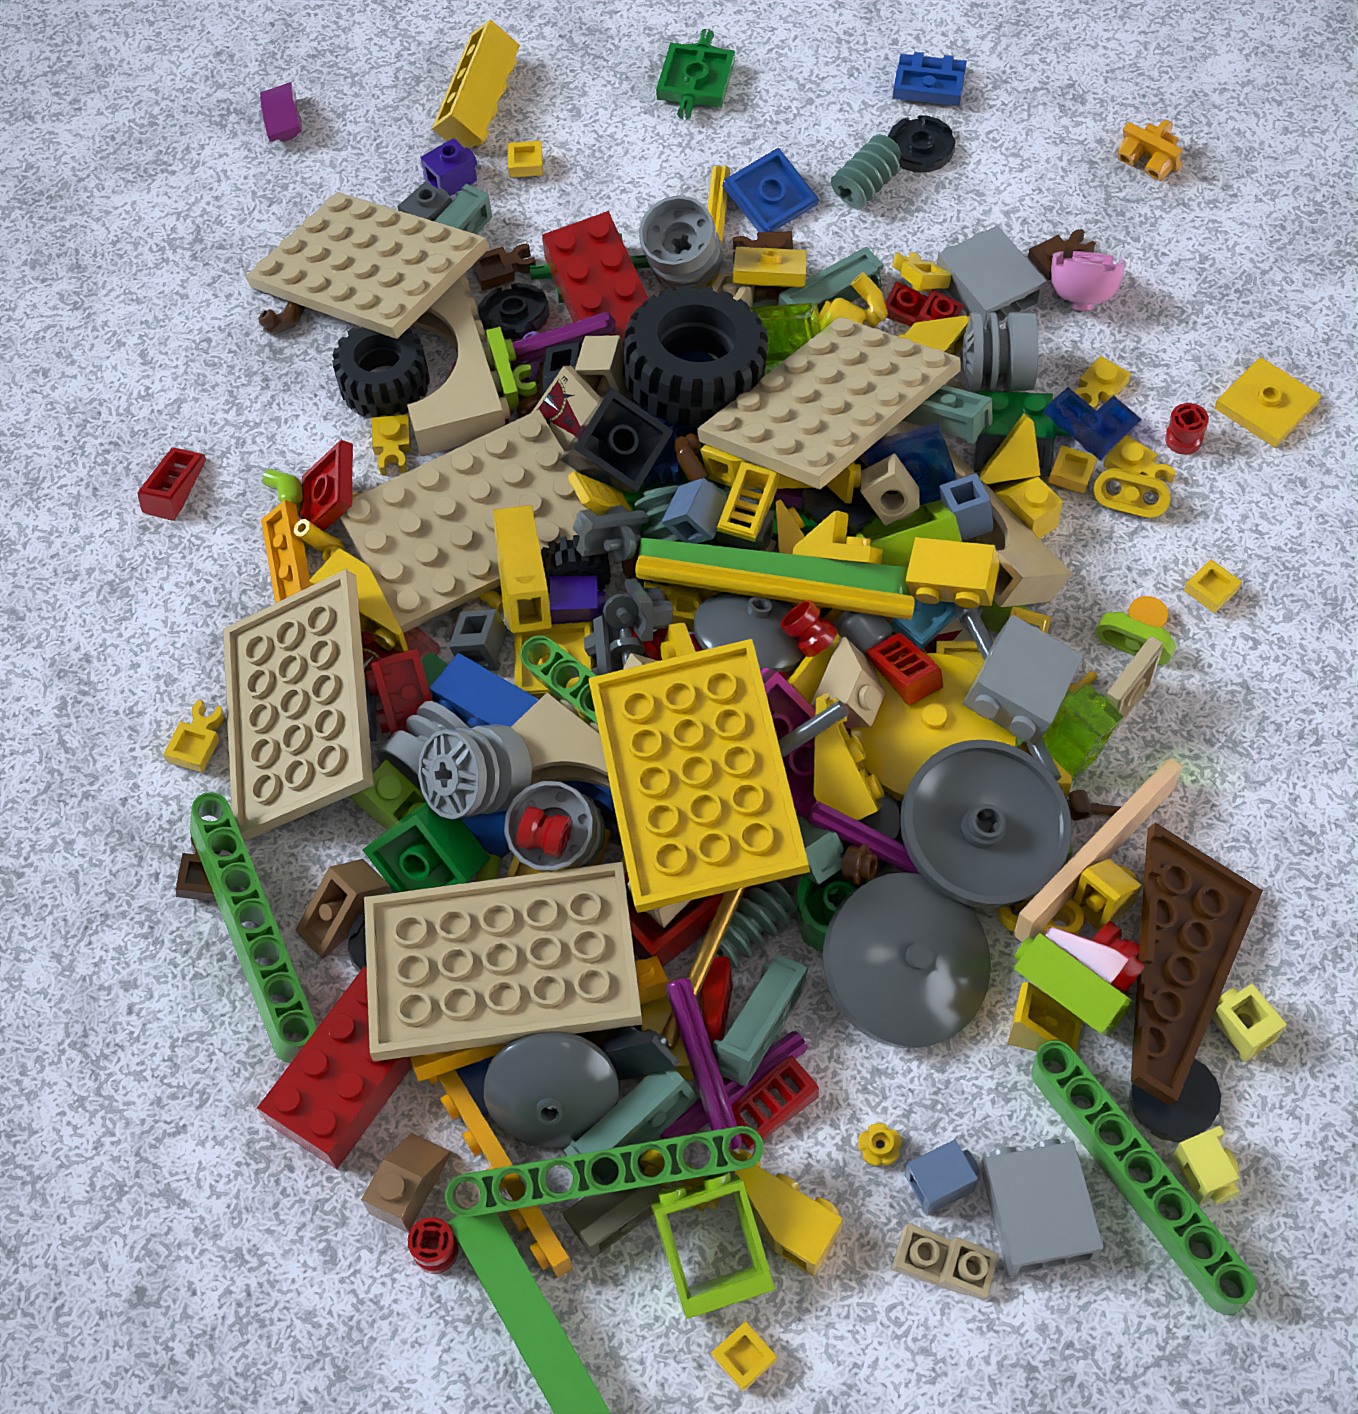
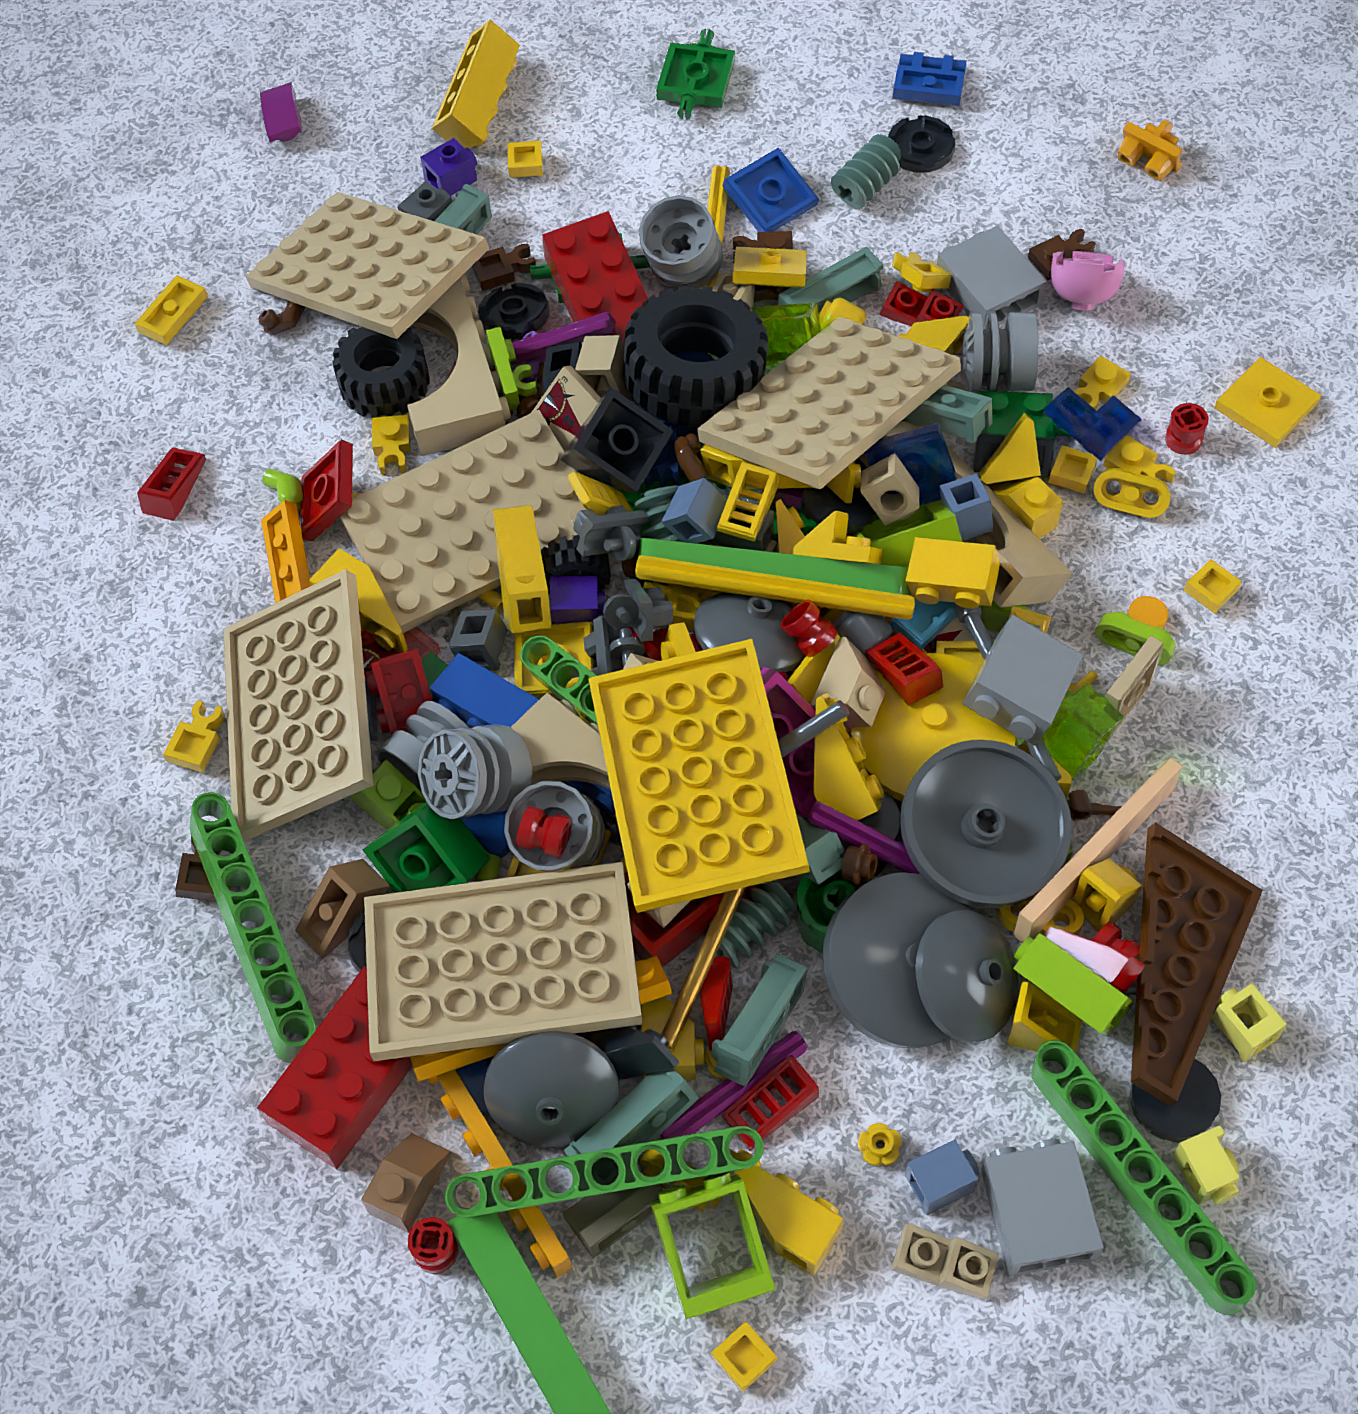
yellow arm [294,519,345,562] -> none
magenta axle [665,978,742,1150] -> none
yellow arm [851,272,888,328] -> none
none -> yellow plate [134,275,208,346]
none -> dark grey dish [916,910,1018,1042]

